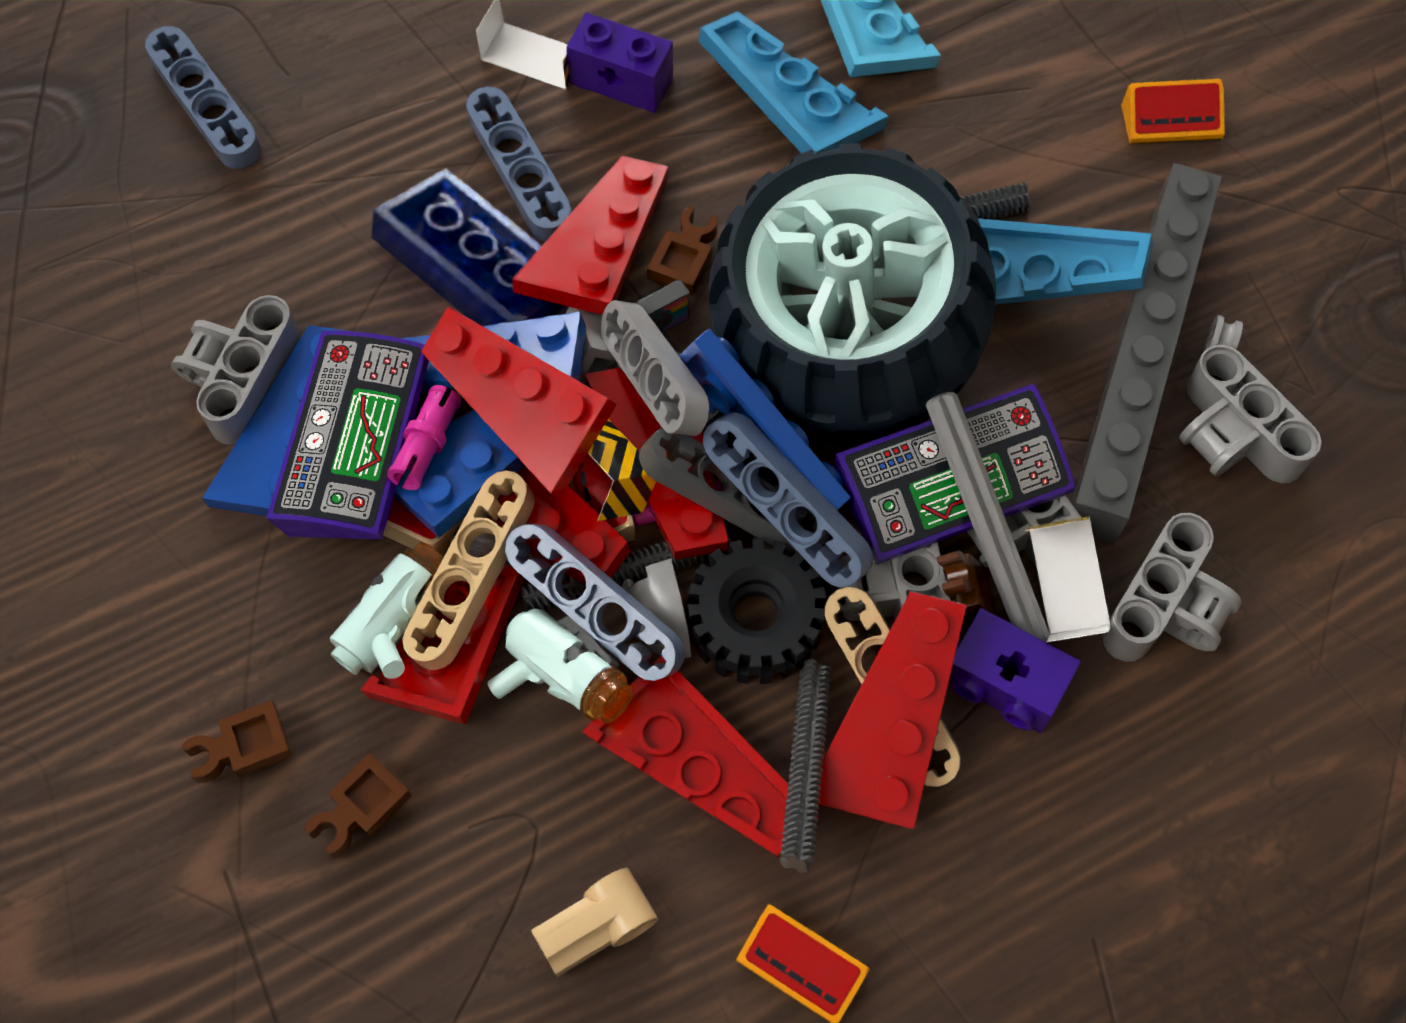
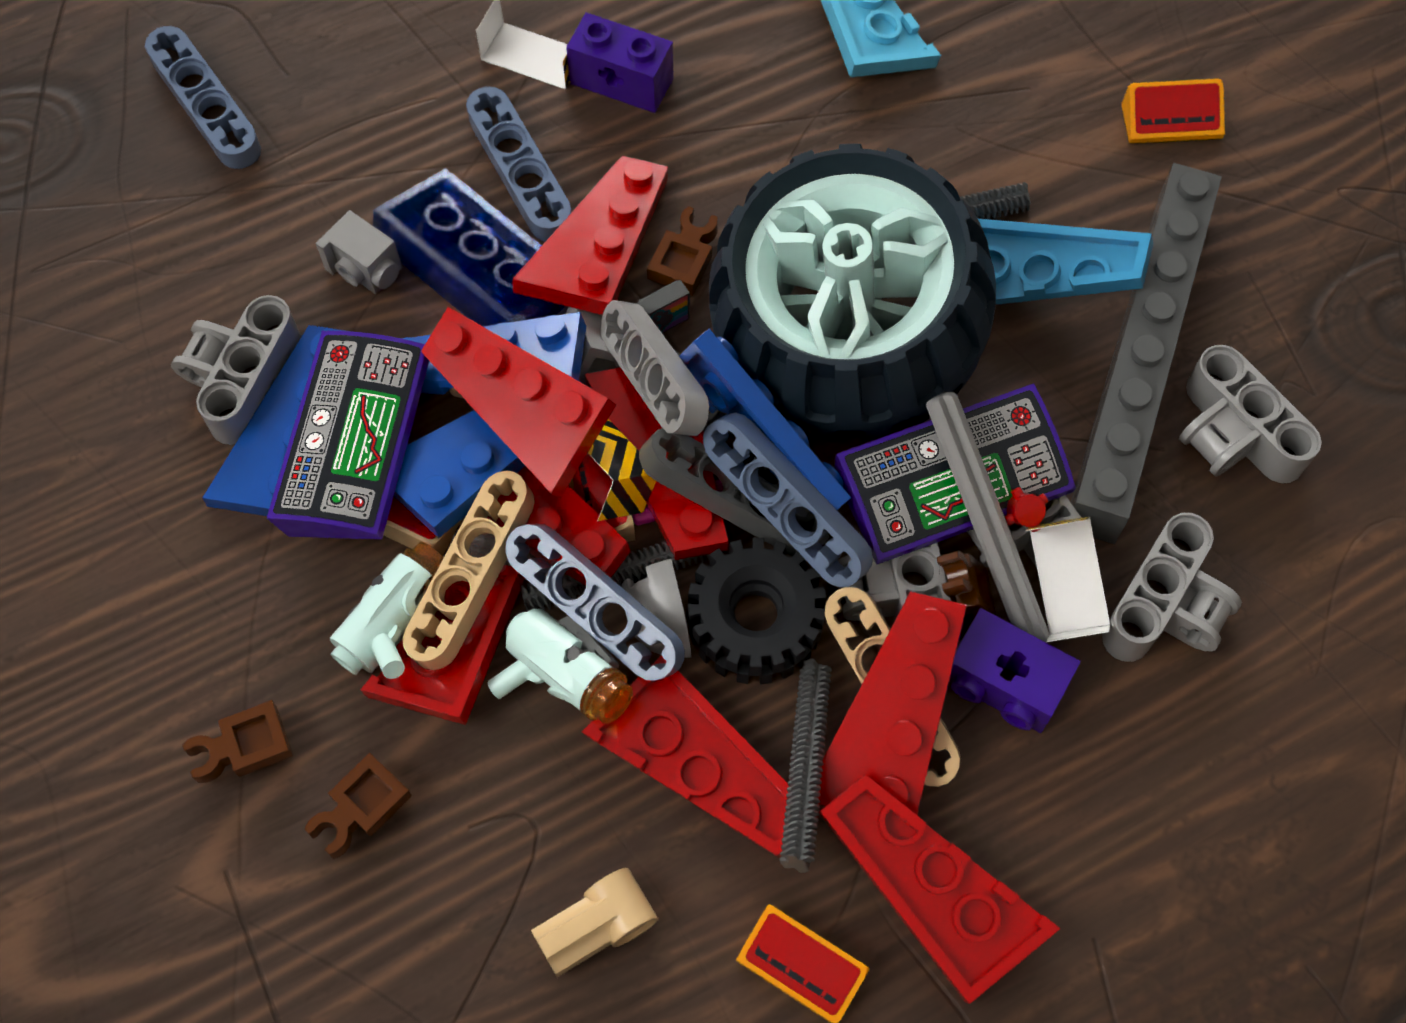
dark pink pin [387,385,462,490] -> none
dark azure wing [698,11,888,154] -> none
light grey bush [1203,315,1243,352] -> none
none -> light grey brick [316,210,402,294]
none -> red wing [818,775,1061,1004]
none -> red piece [1004,487,1048,532]

